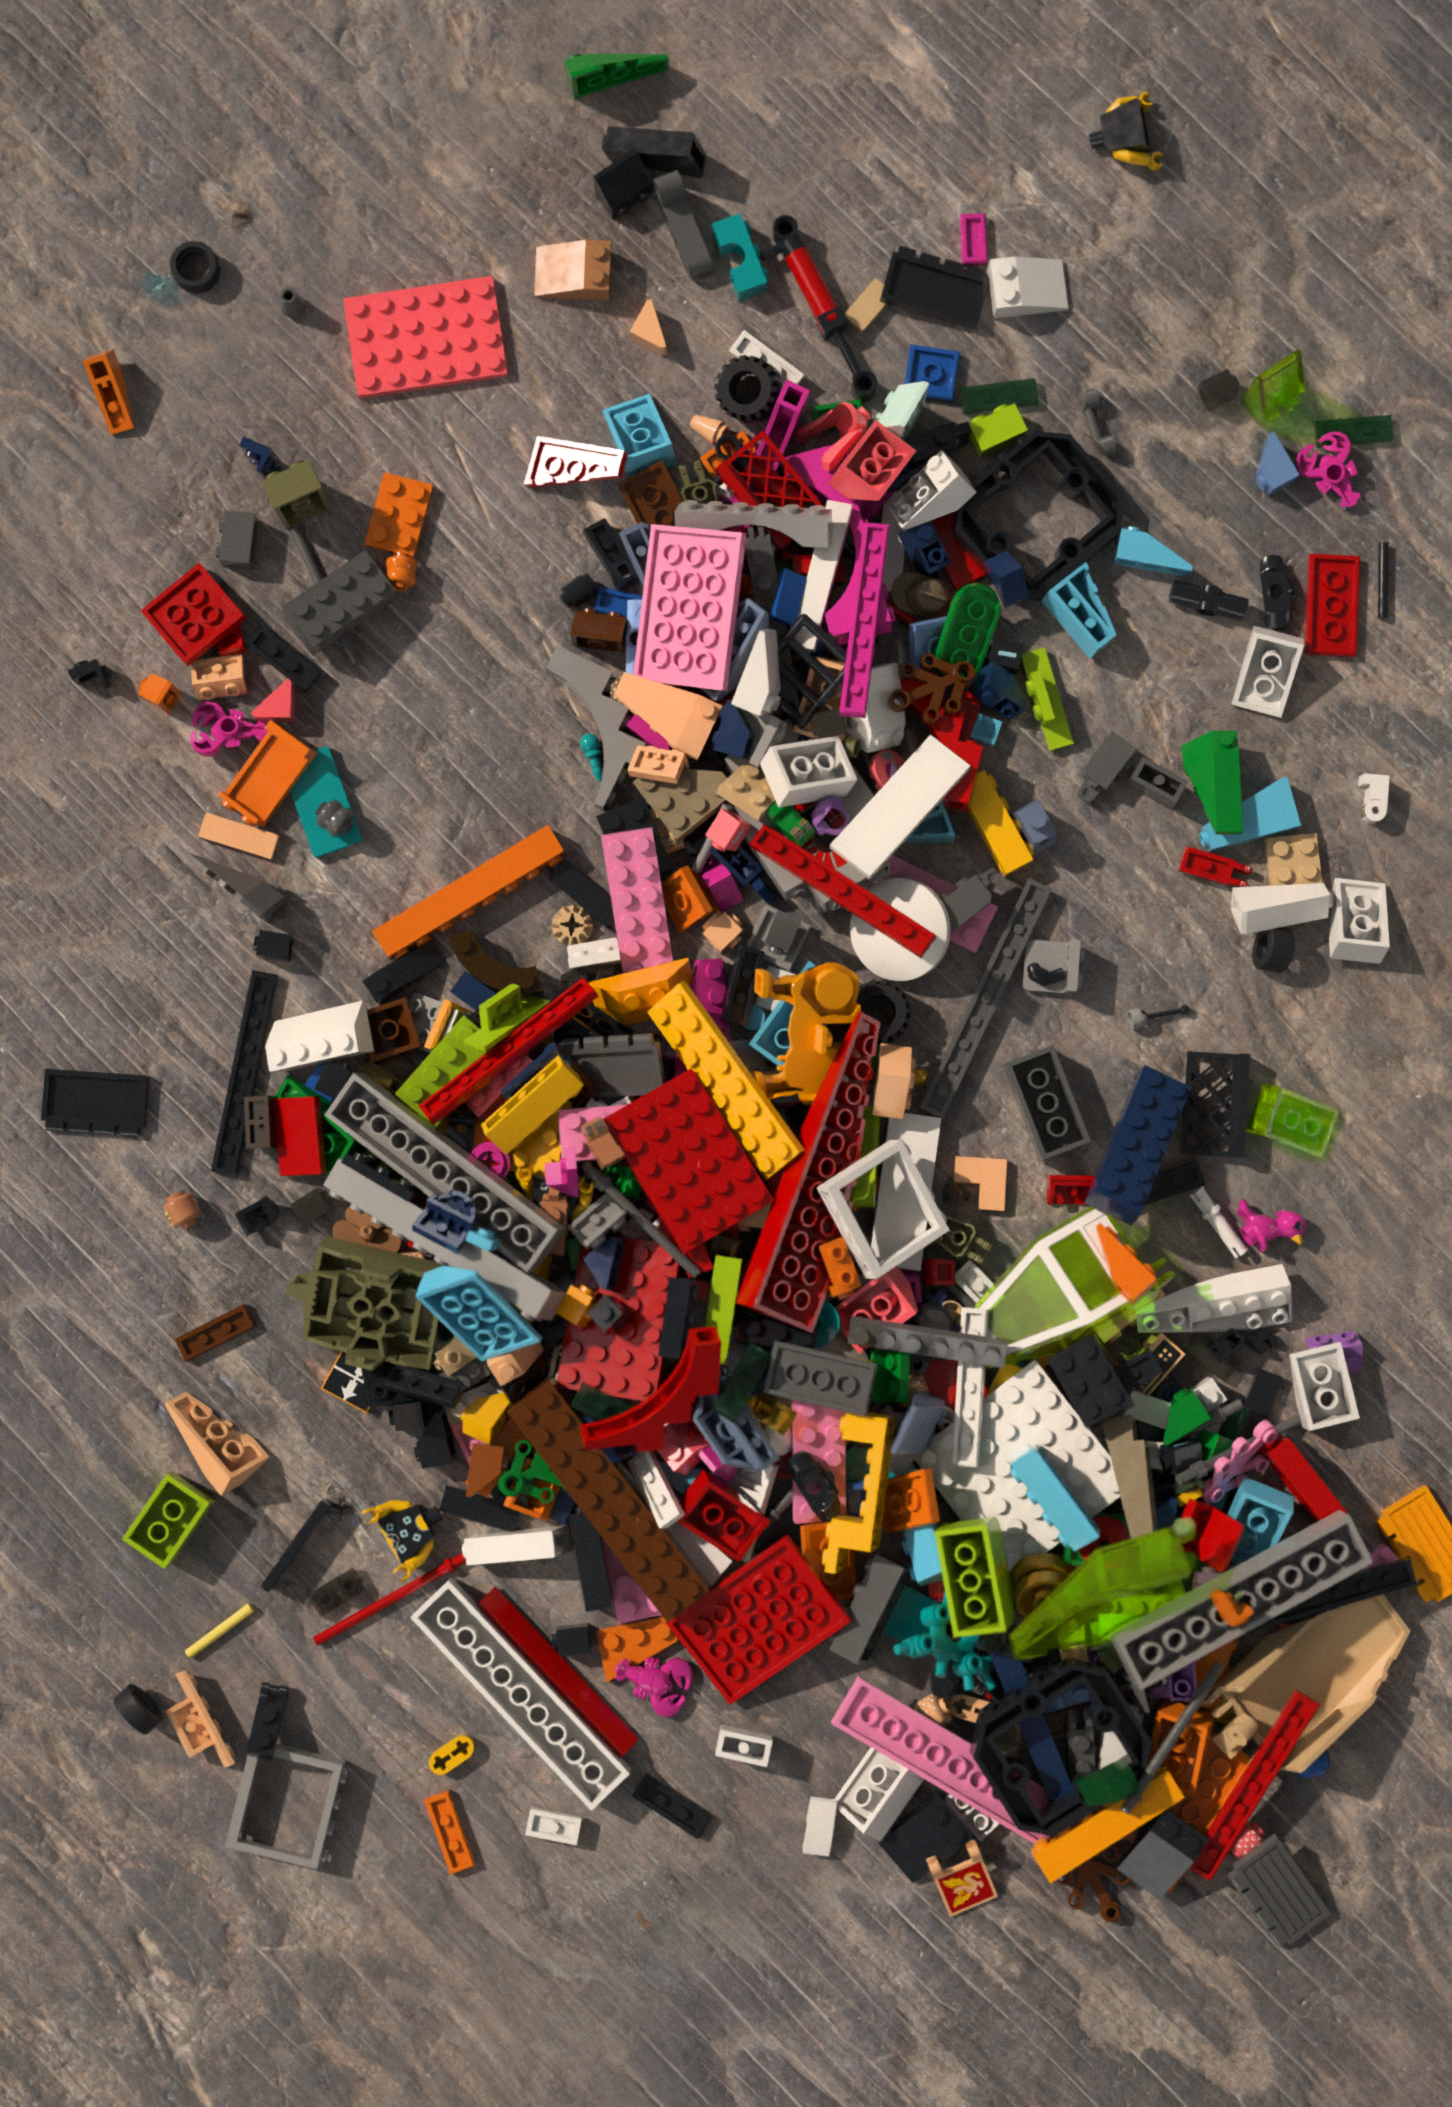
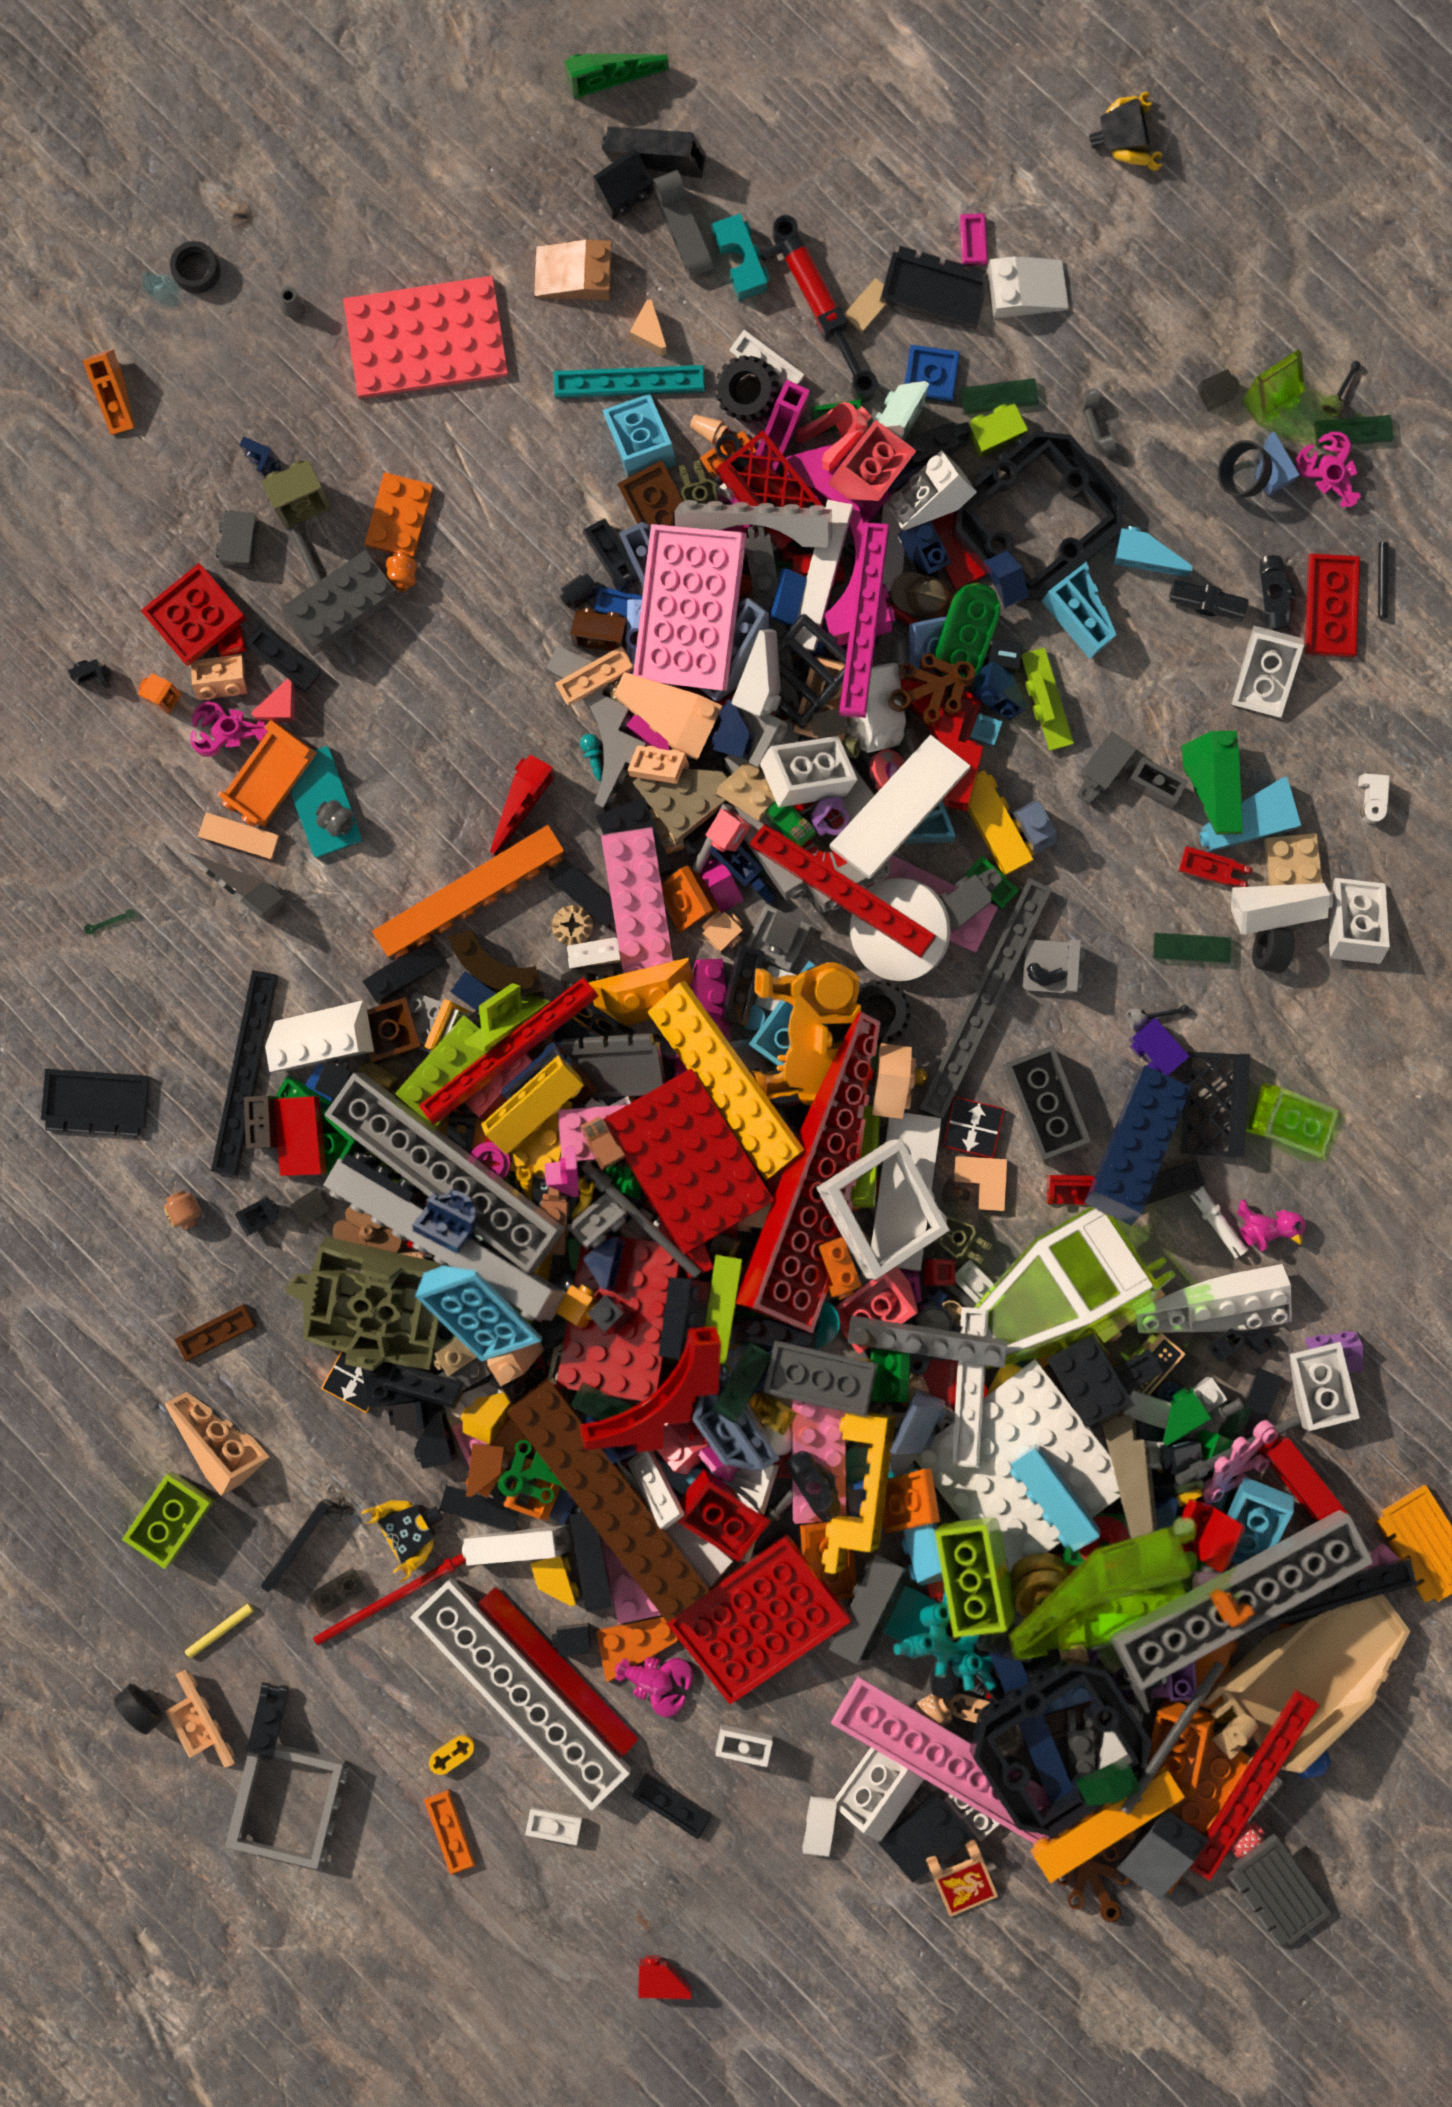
black brick [253,930,295,962] -> none
medium azure plate [465,1227,501,1251] -> none
wing [524,436,628,488] -> none
orange slope [1096,1223,1157,1306] -> none
none -> clear green hinge [84,909,135,935]
none -> red wedge [490,754,556,857]
none -> yellow slope [530,1554,580,1606]
none -> teal tile [553,365,705,398]
none -> light nougat tile [555,646,634,707]
none -> red slope [638,1955,692,1999]
none -> black tile [942,1096,1004,1158]
none -> green plate [964,856,1019,910]
none -> dark purple brick [1129,1018,1190,1076]
none -> clear green tile [1152,932,1232,964]
none -> black tyre [1217,440,1273,497]
none -> olive hinge [1321,360,1361,417]

